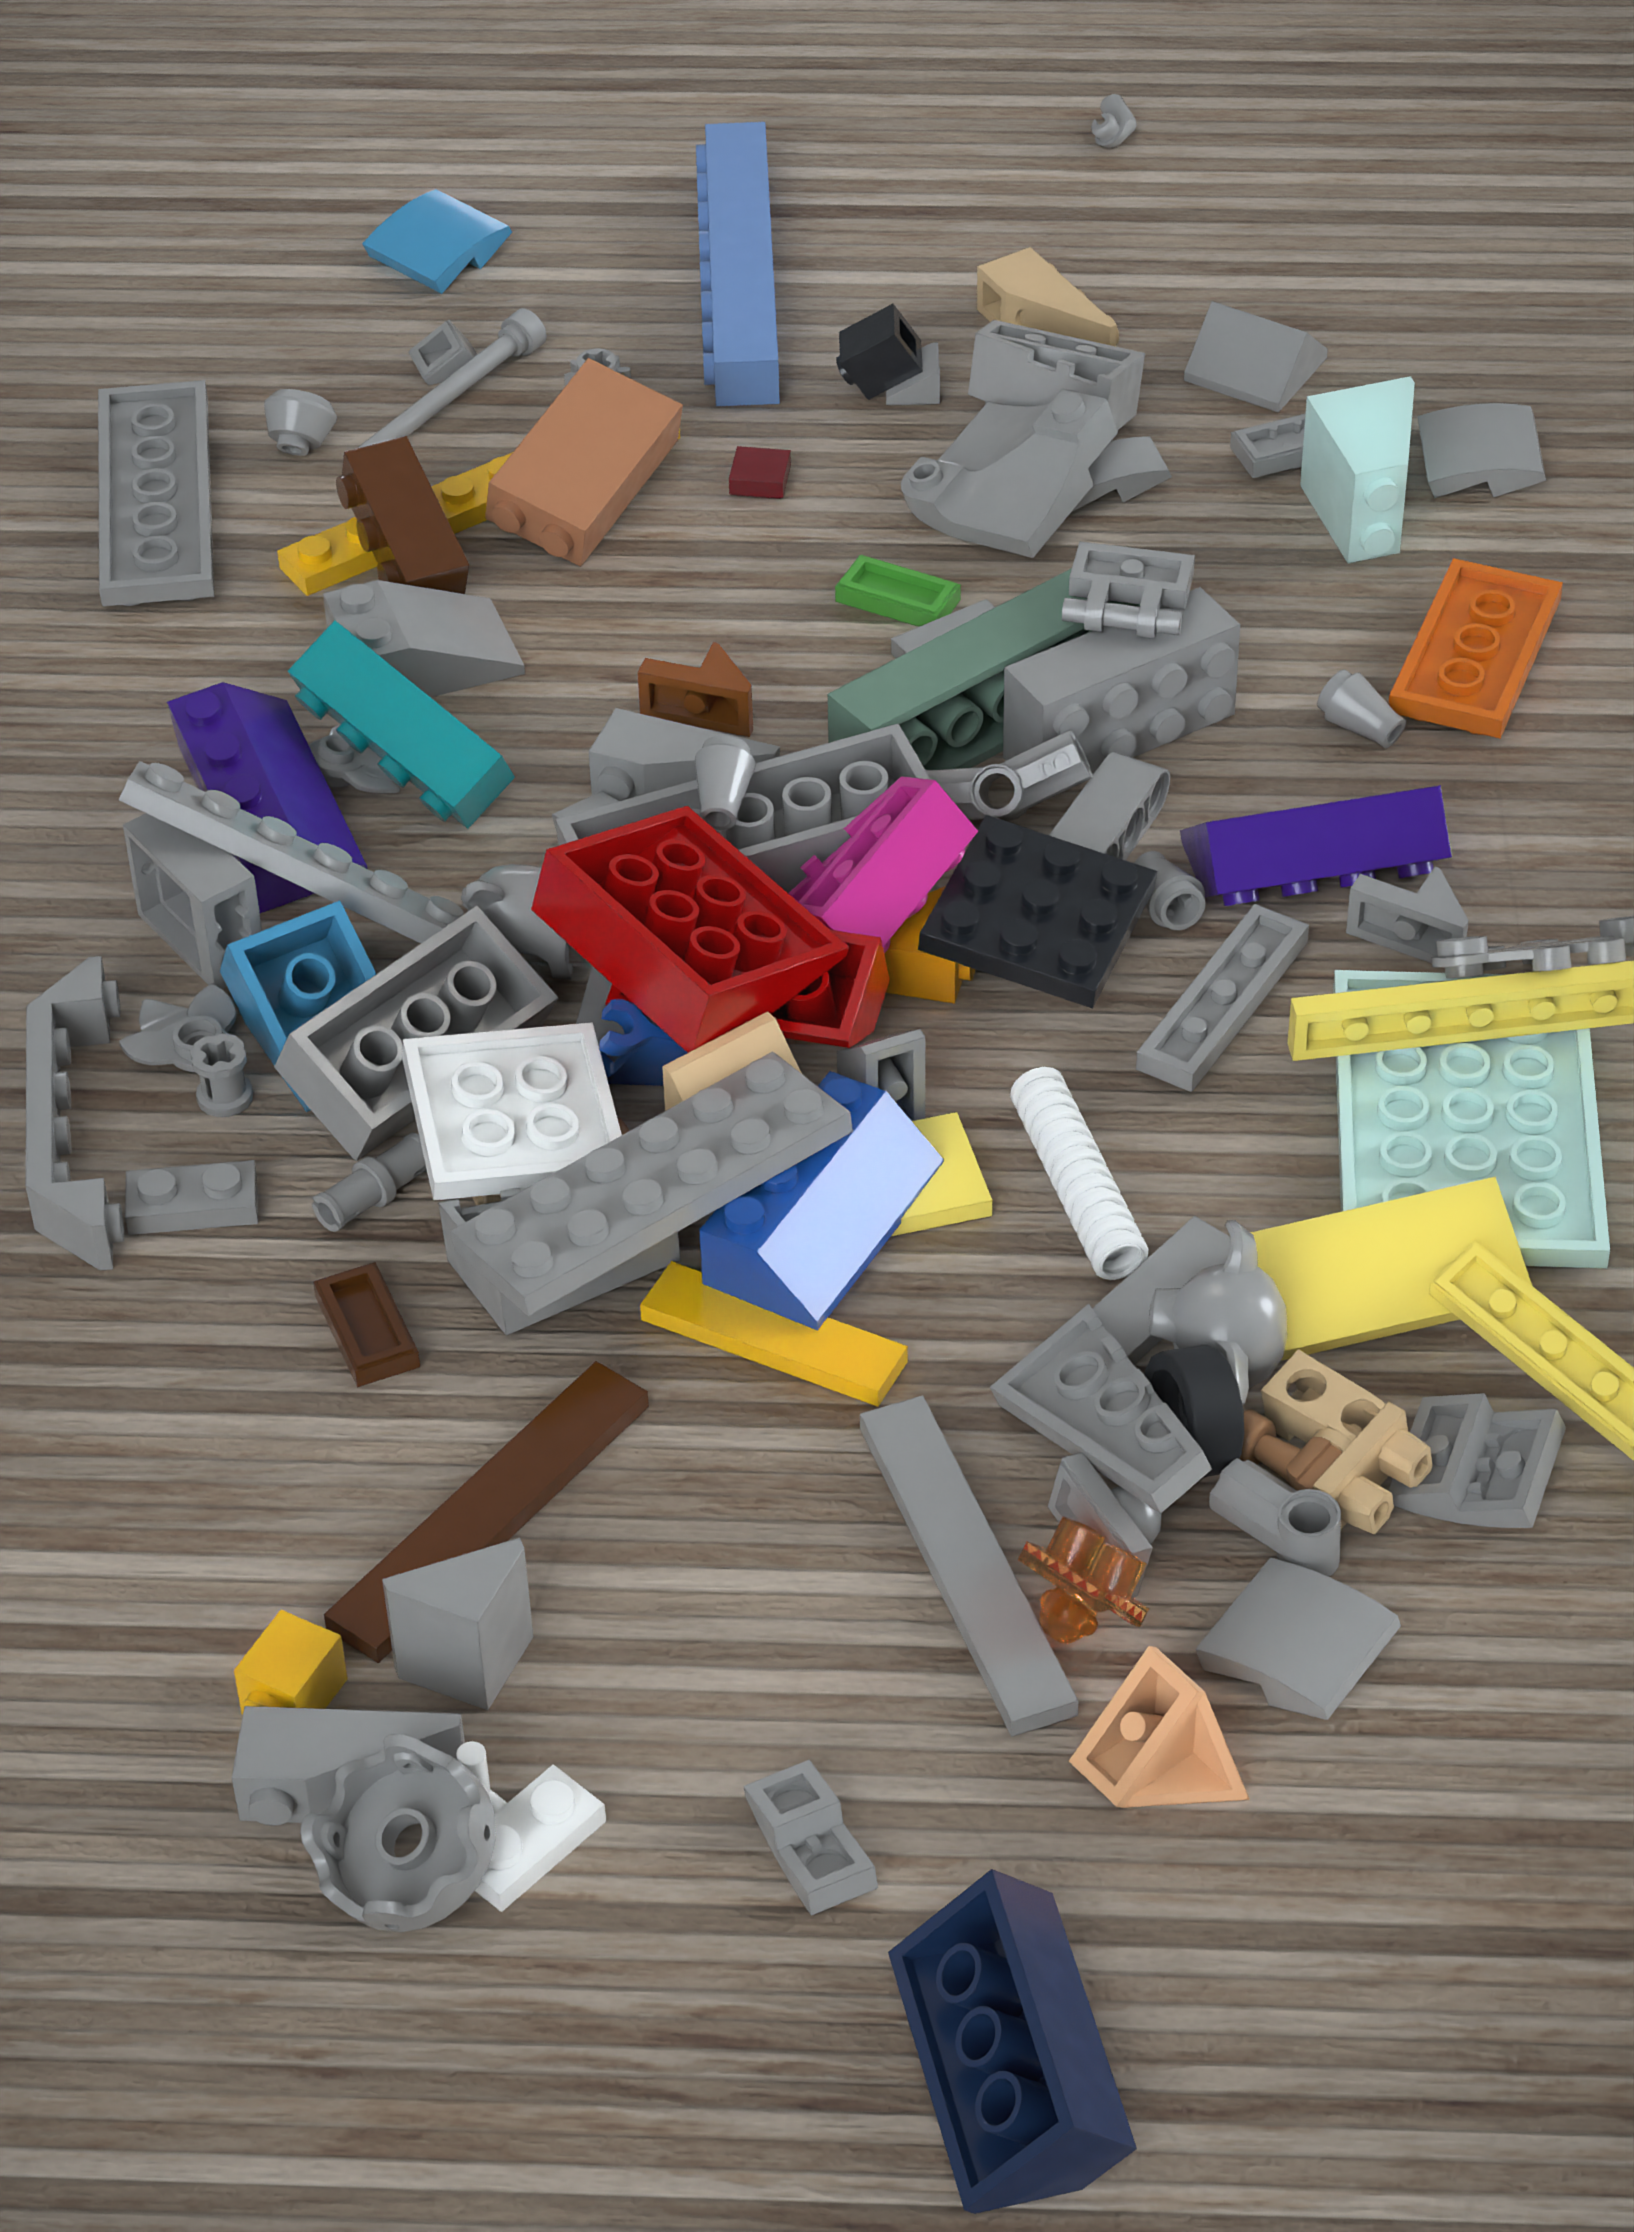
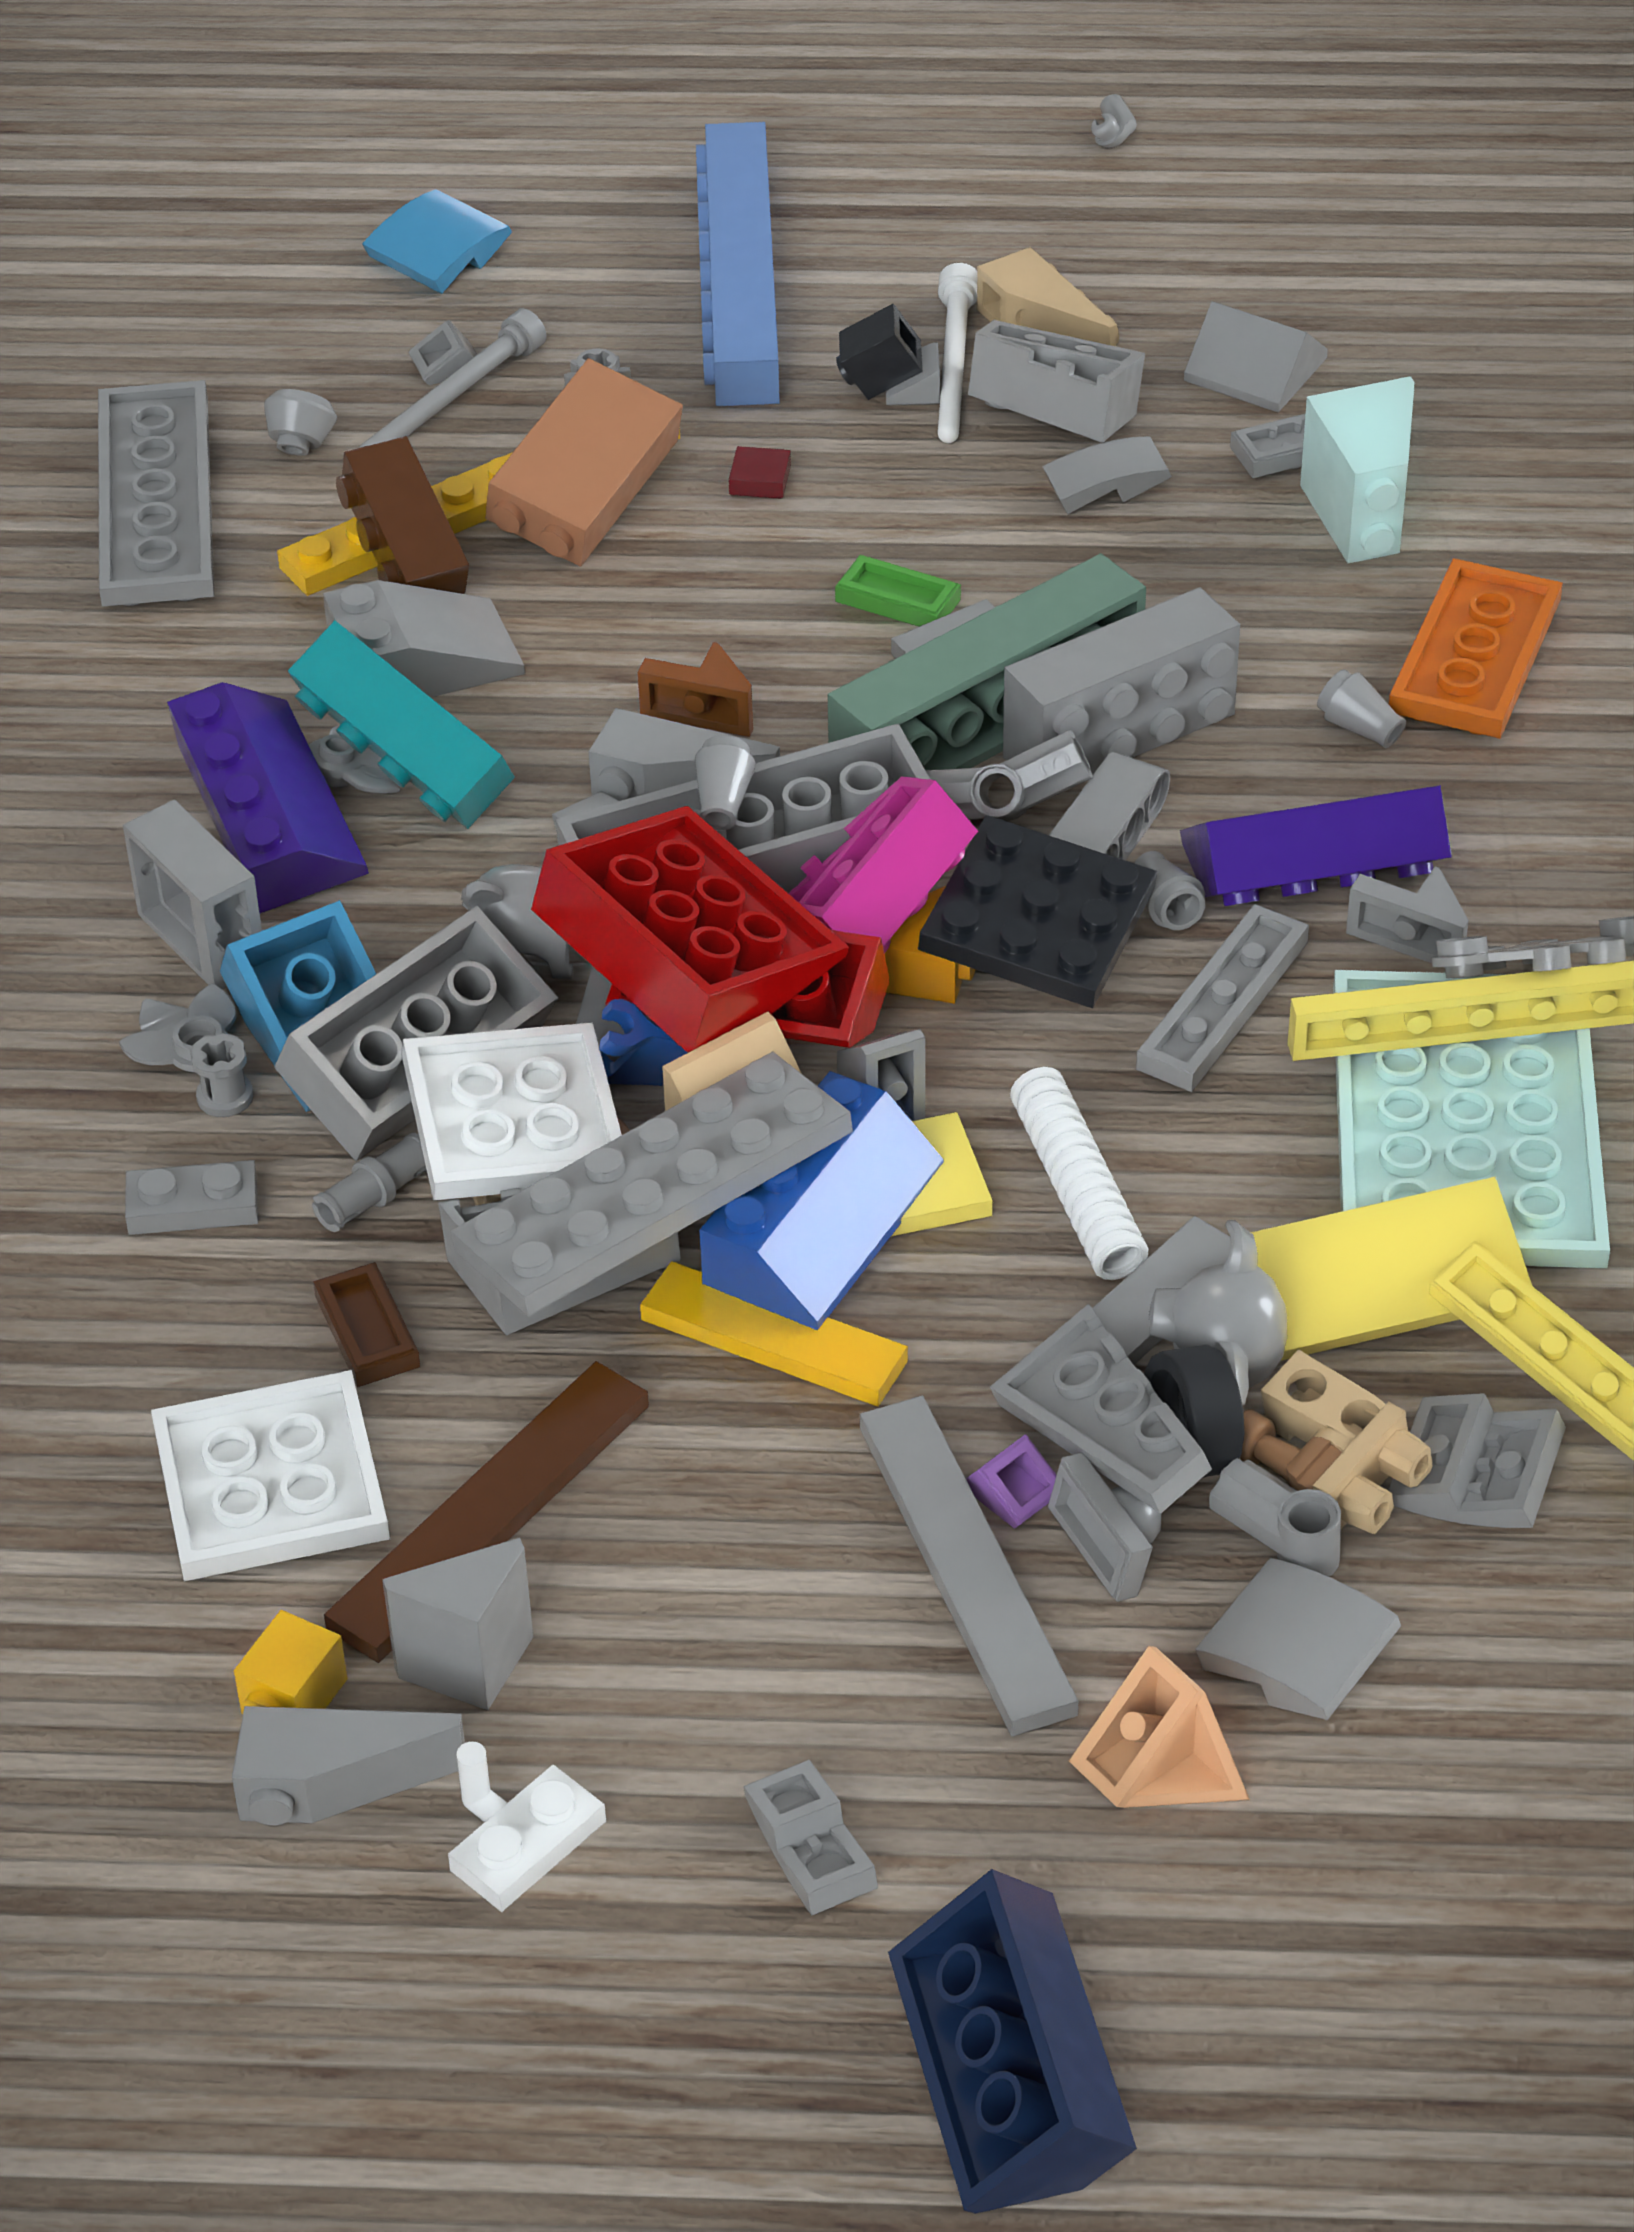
light grey slope [25,956,124,1271] -> none
light grey plate [119,761,464,943] -> none
light grey plate [301,1734,495,1932] -> none
light grey slope [901,389,1118,558] -> none
clear orange hips [1018,1516,1149,1644] -> none
light grey plate [1062,541,1195,638] -> none
light grey slope [1417,403,1546,498] -> none
none -> white plate [151,1370,390,1582]
none -> white piece [938,263,977,443]
none -> medium lavender slope [966,1434,1057,1529]

